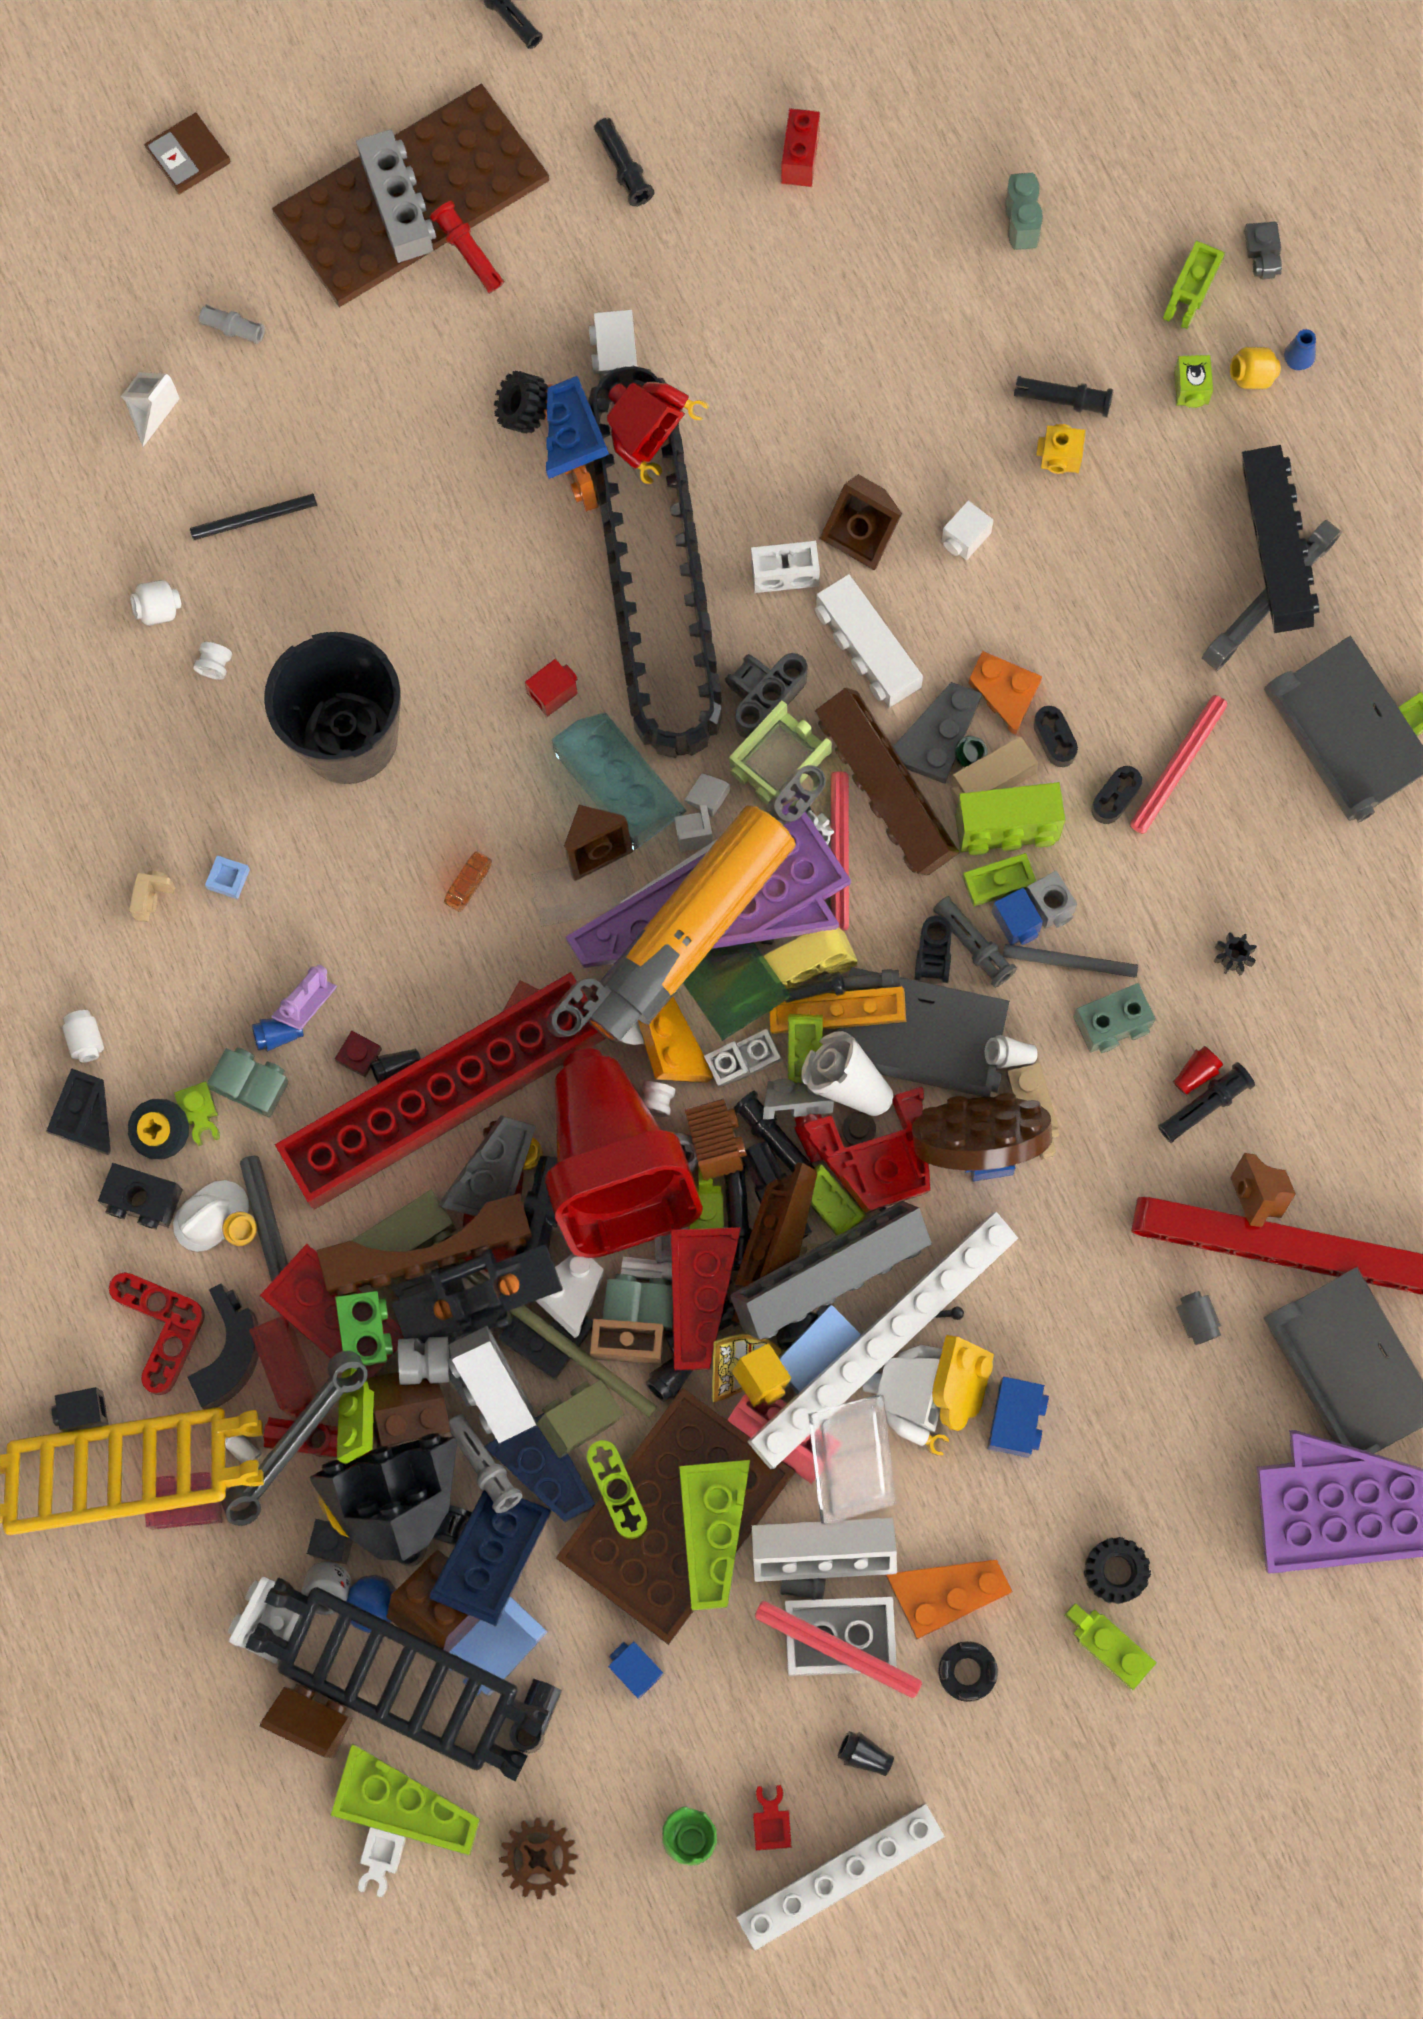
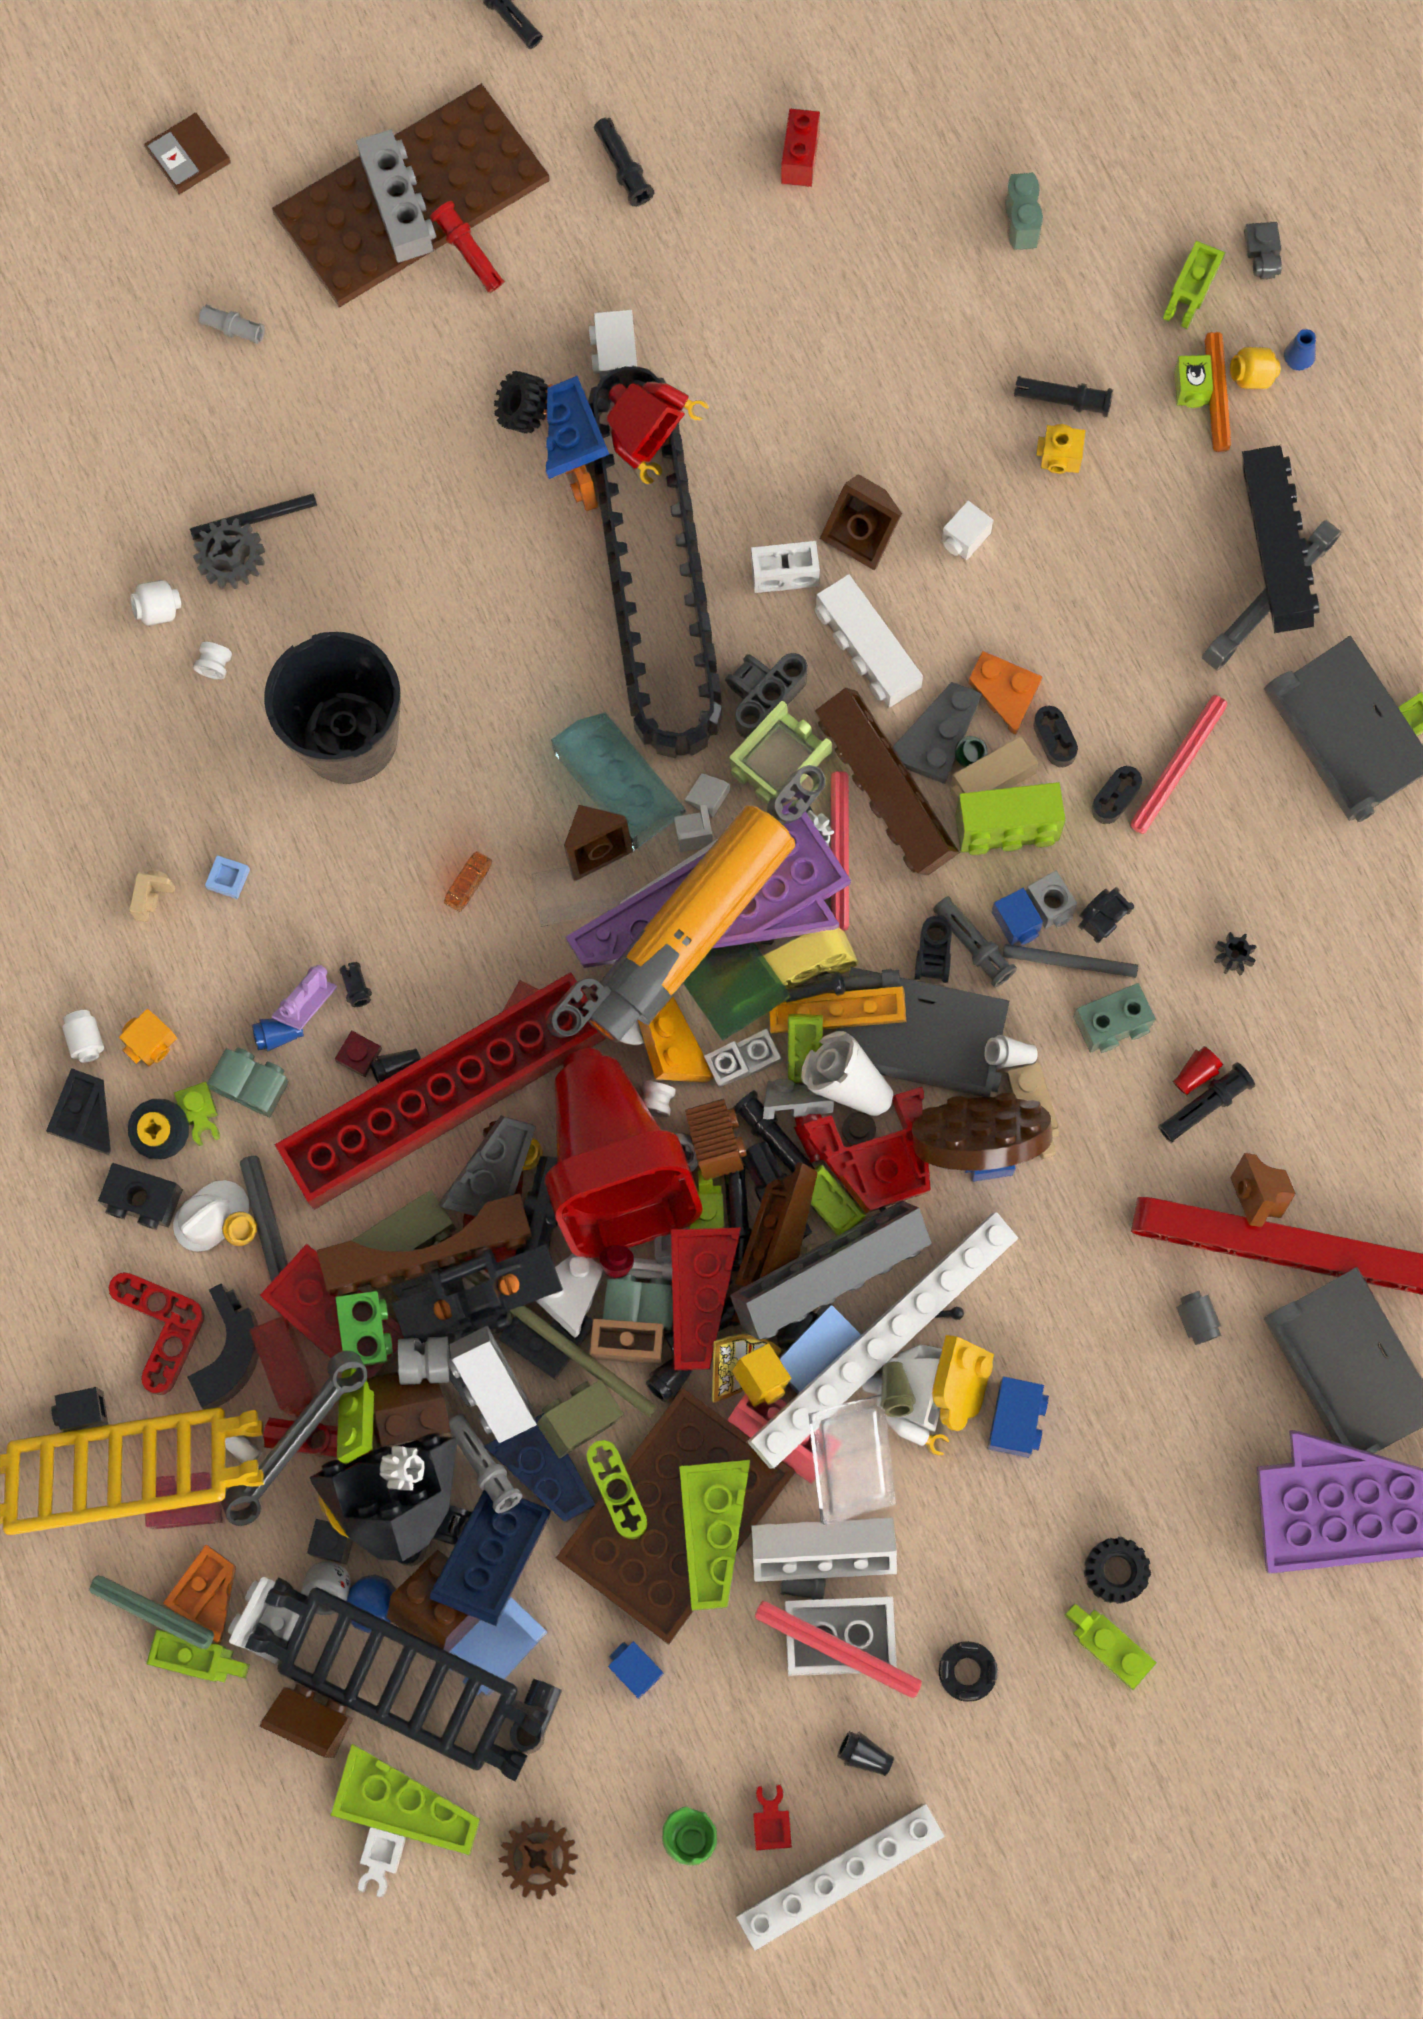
white slope [121,372,180,447] -> none
red brick [525,658,578,717] -> none
orange wing [885,1559,1013,1639] -> none
lime plate [962,853,1036,907] -> none
none -> sand green axle [89,1575,214,1649]
none -> light orange brick [119,1008,177,1067]
none -> lime hinge [146,1629,250,1683]
none -> orange wing [163,1545,236,1644]
none -> dark grey gear [193,518,265,589]
none -> black pin [339,962,372,1008]
none -> white gear [380,1446,425,1491]
none -> dark red plate [599,1245,634,1278]
none -> olive cone [881,1362,916,1417]
none -> black piece [1078,887,1134,943]
none -> orange axle [1205,332,1231,452]

